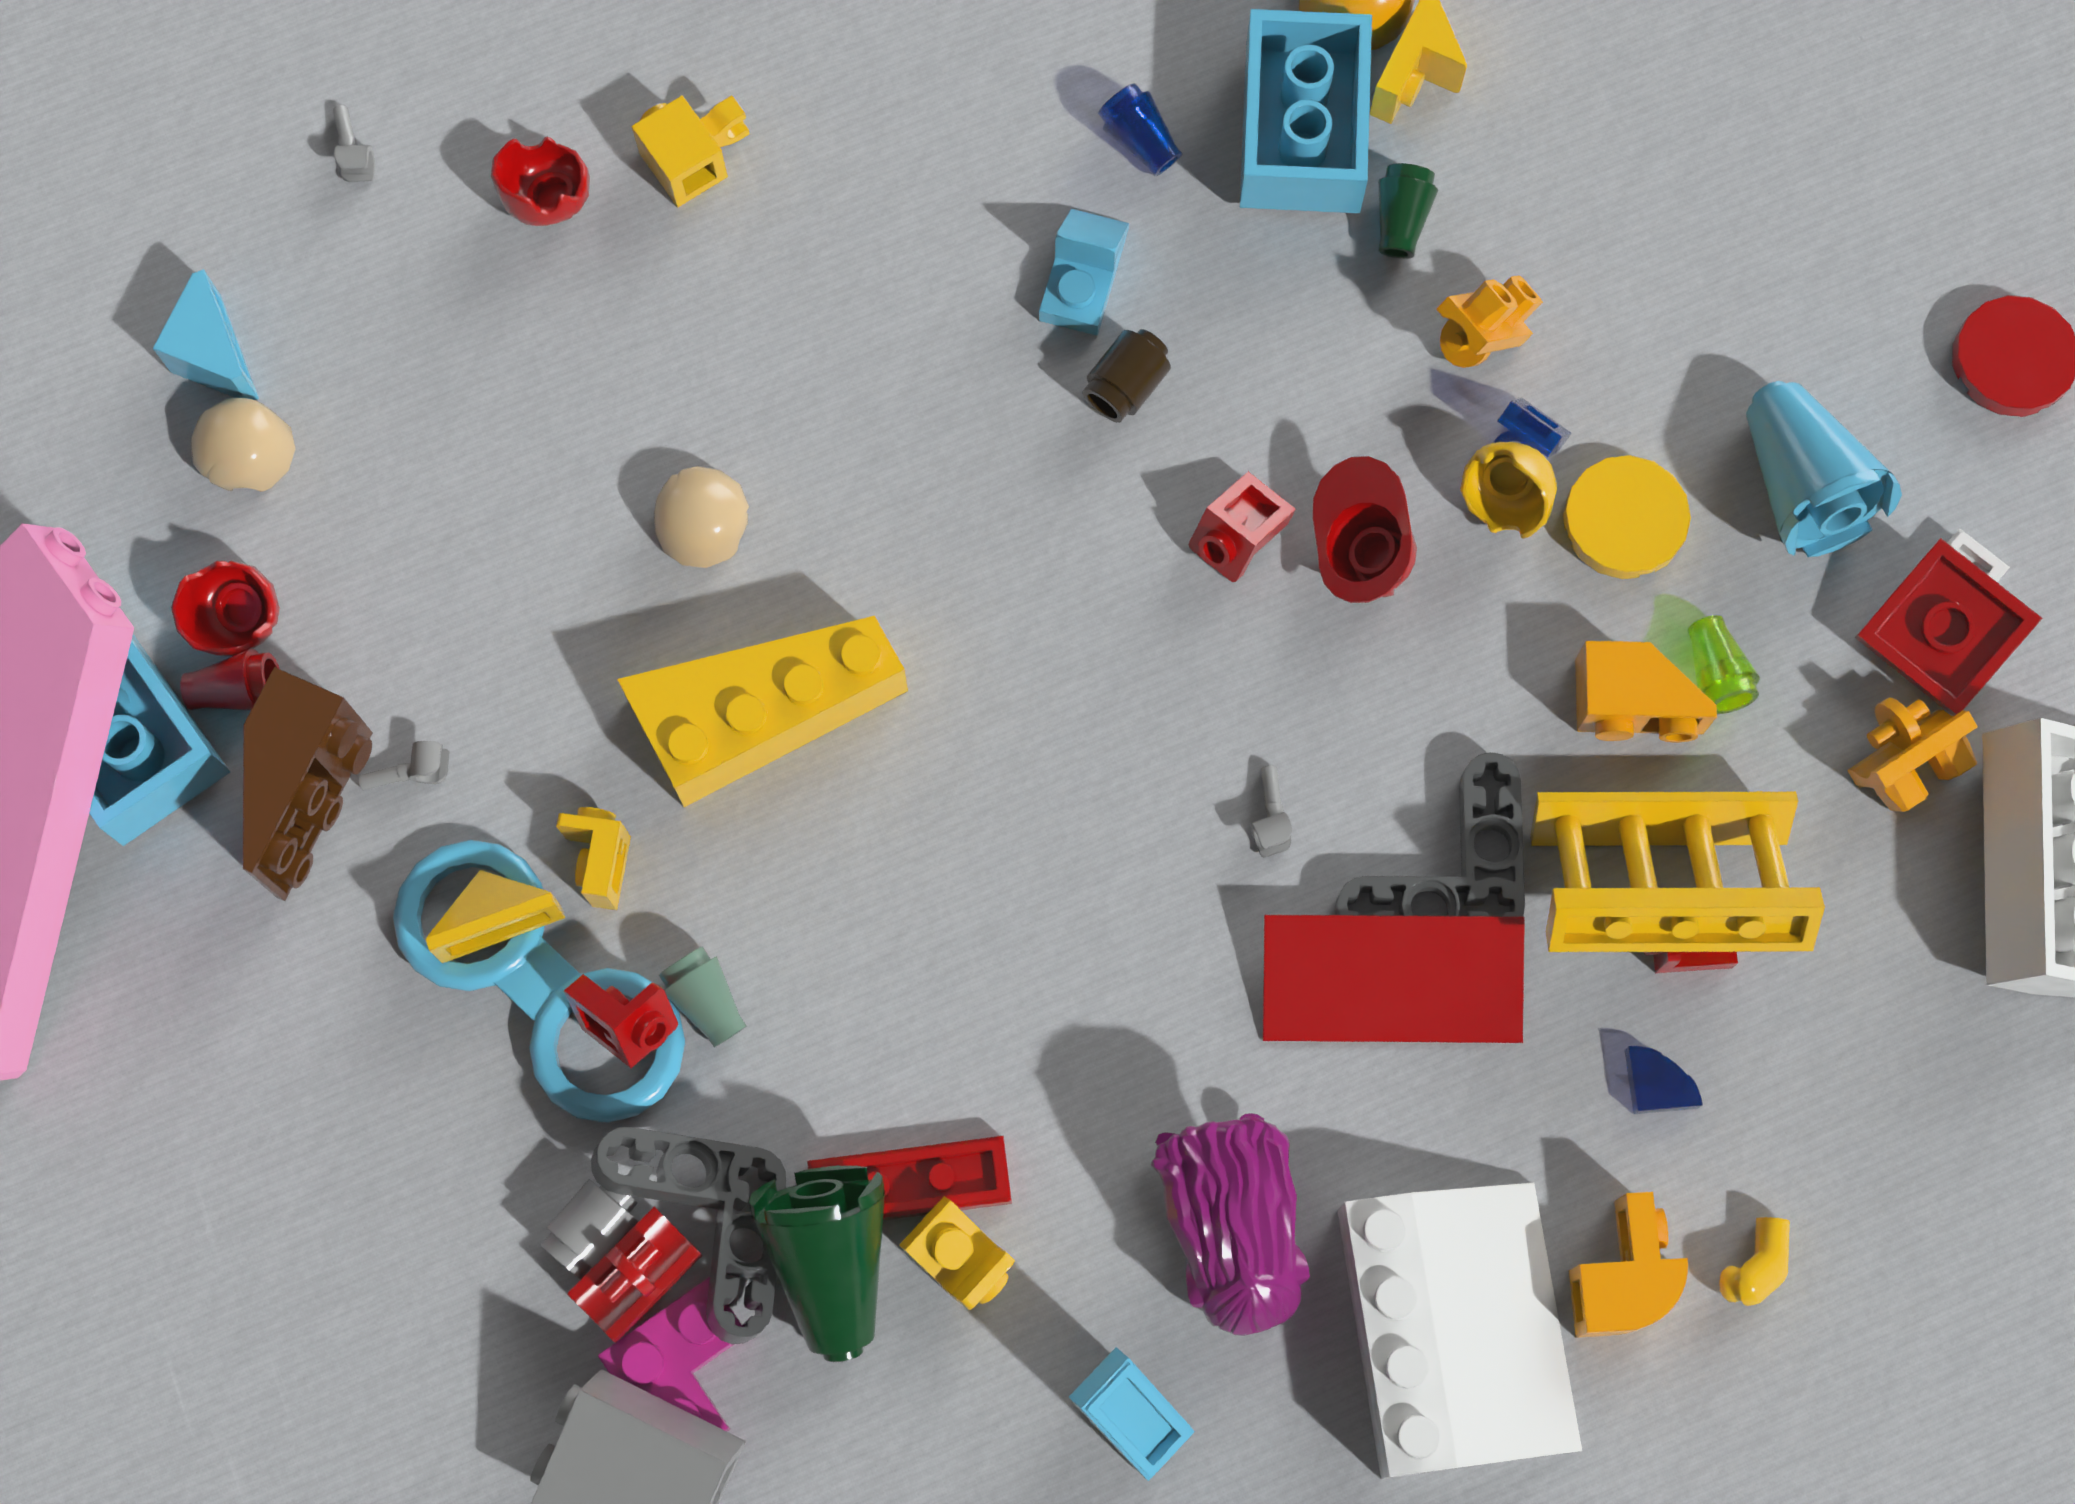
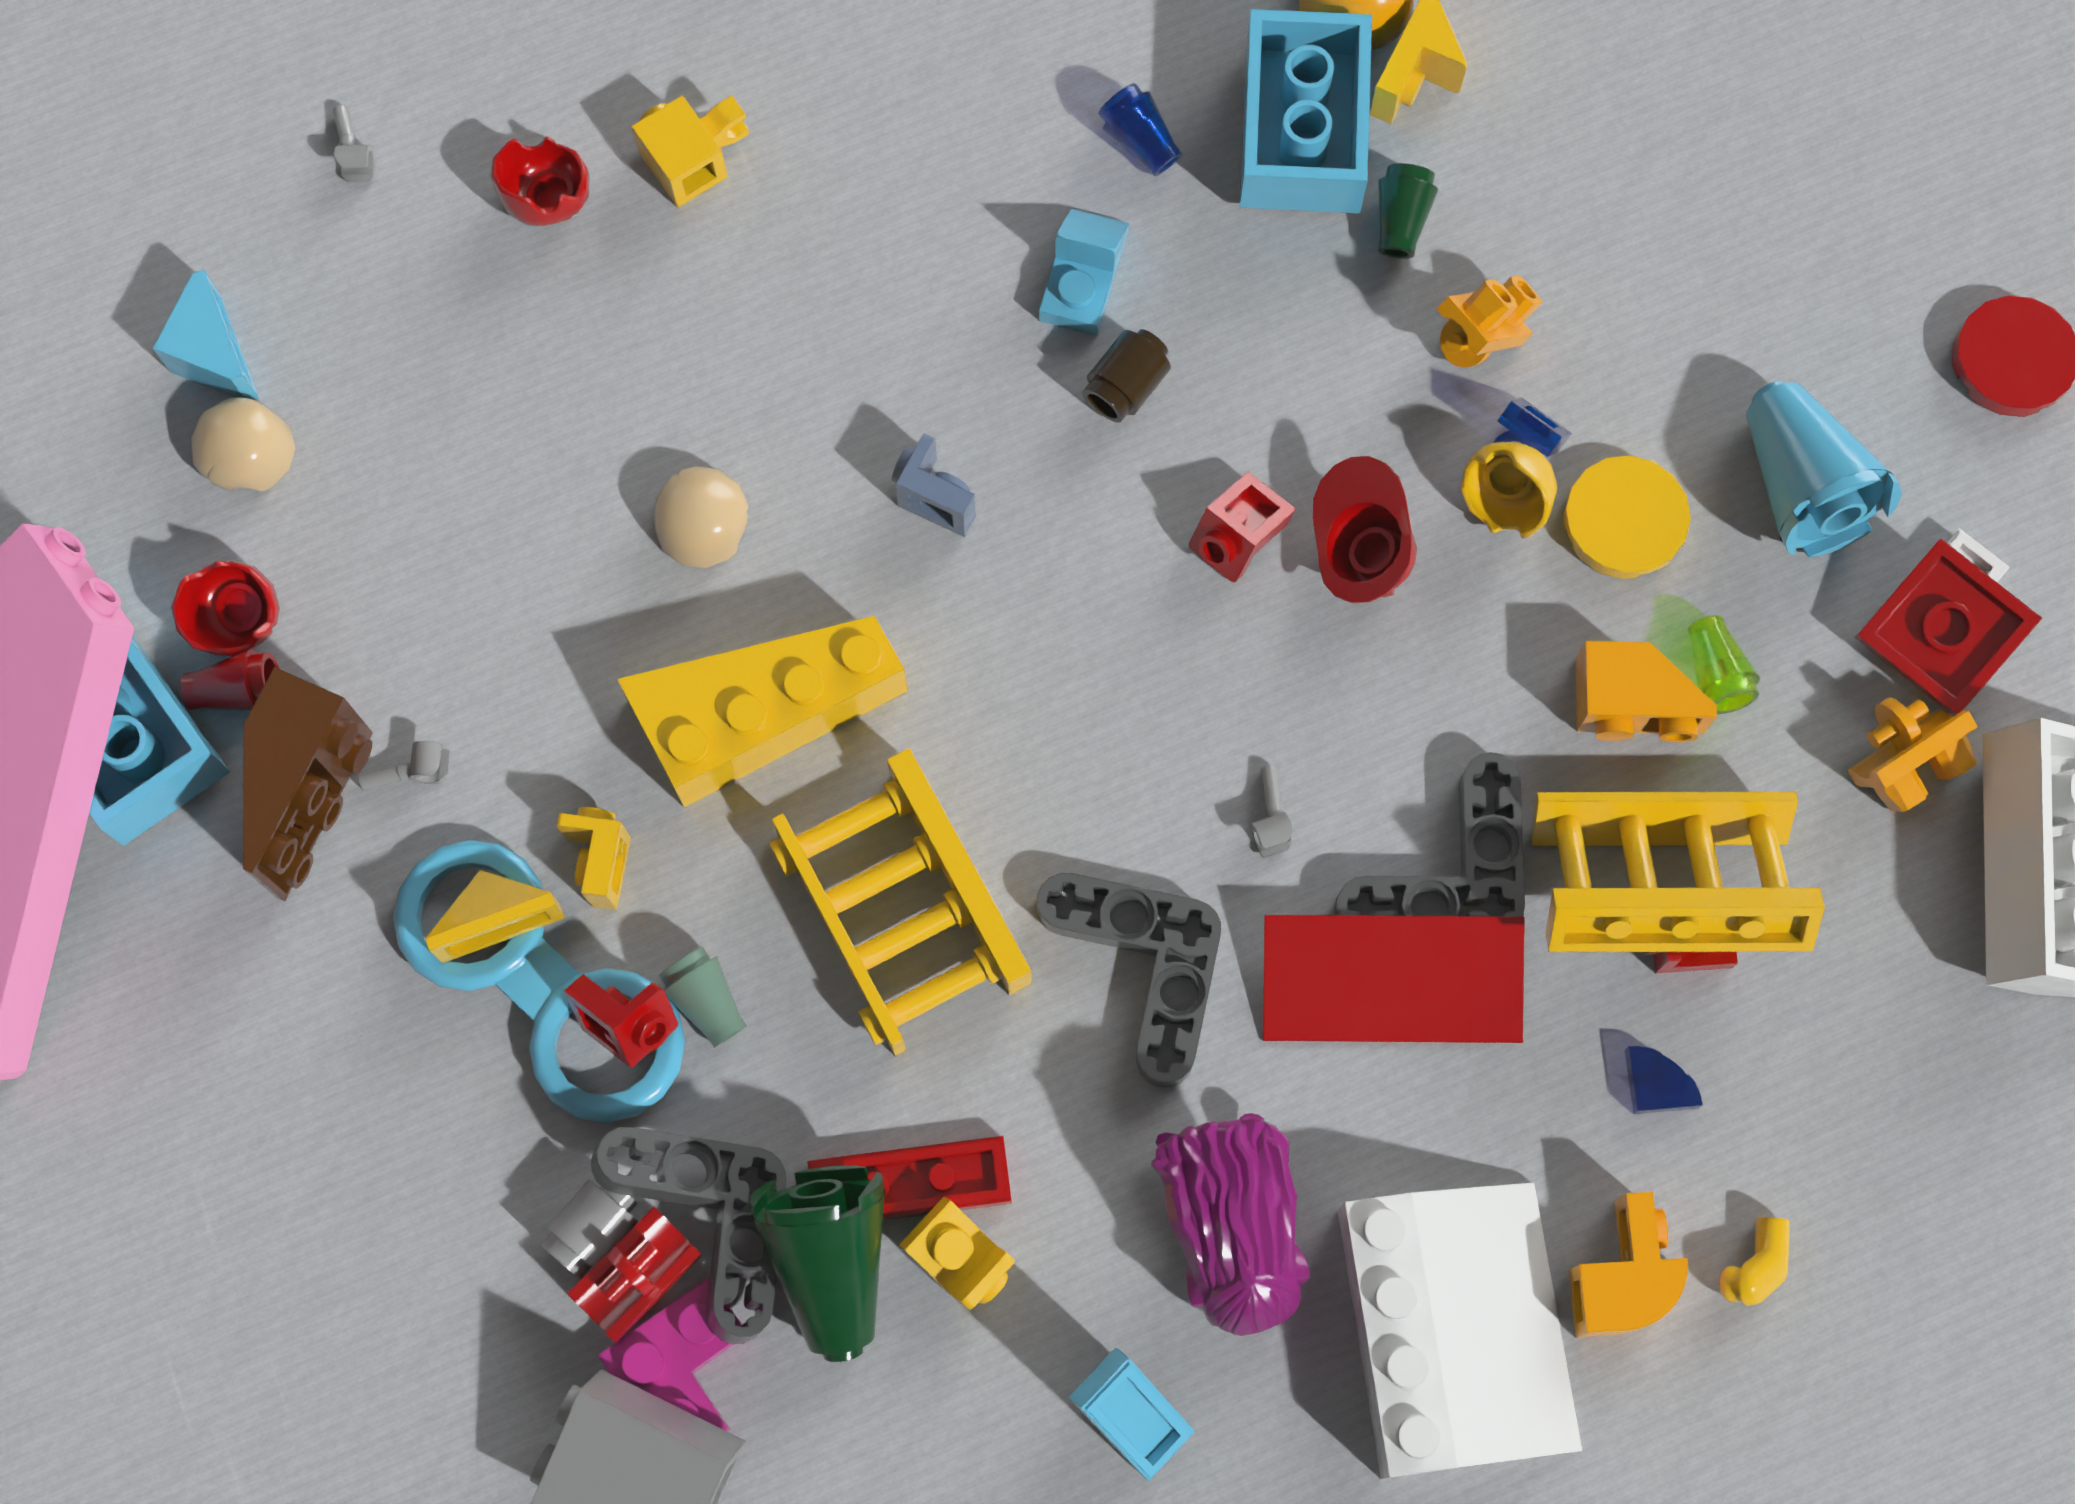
none -> yellow fence [769,748,1032,1056]
none -> sand blue bracket [892,433,976,537]
none -> dark grey beam [1037,873,1221,1087]

